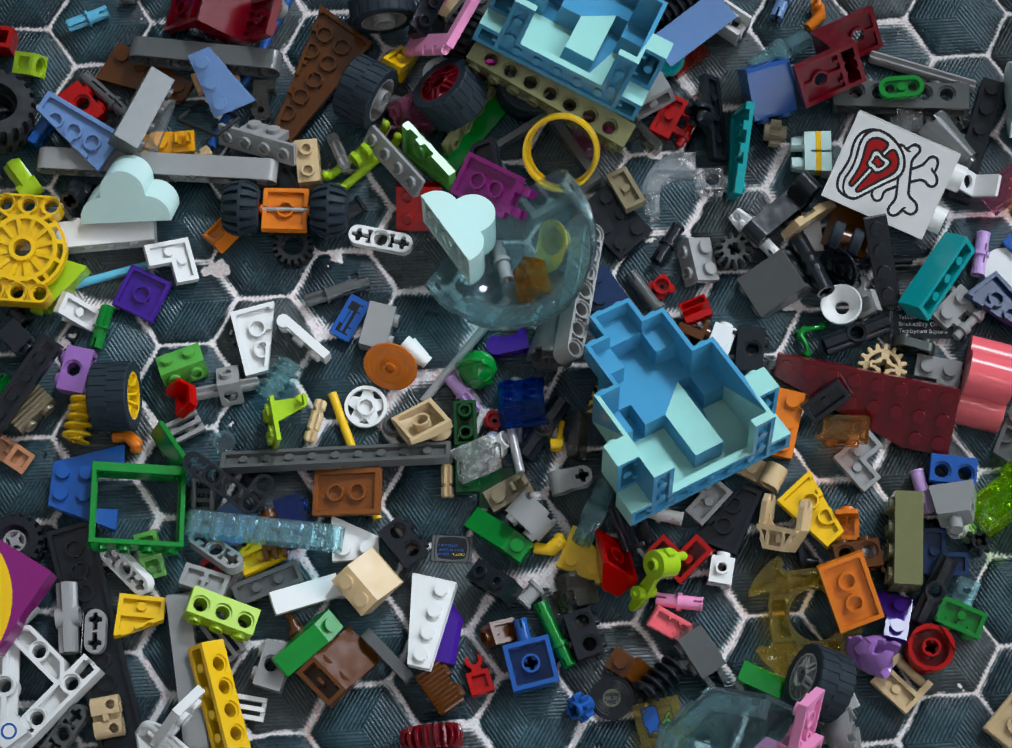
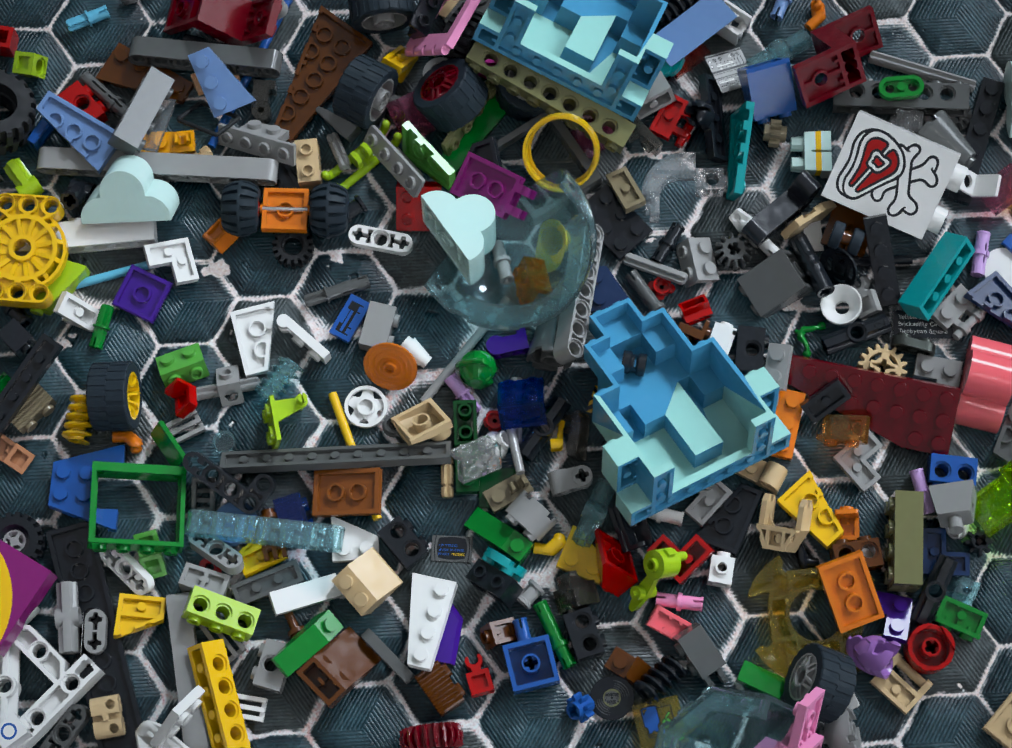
medium lavender brick [54,345,98,396] -> none
tan axle [303,399,327,444] -> none
none -> dark grey slope [316,106,362,143]
none -> teal plate [481,547,527,582]
none -> black wheel [622,350,648,377]
none -> light grey axle [623,253,688,285]
none -> light grey sticker [705,47,749,93]
none -> light grey plate [765,343,793,406]

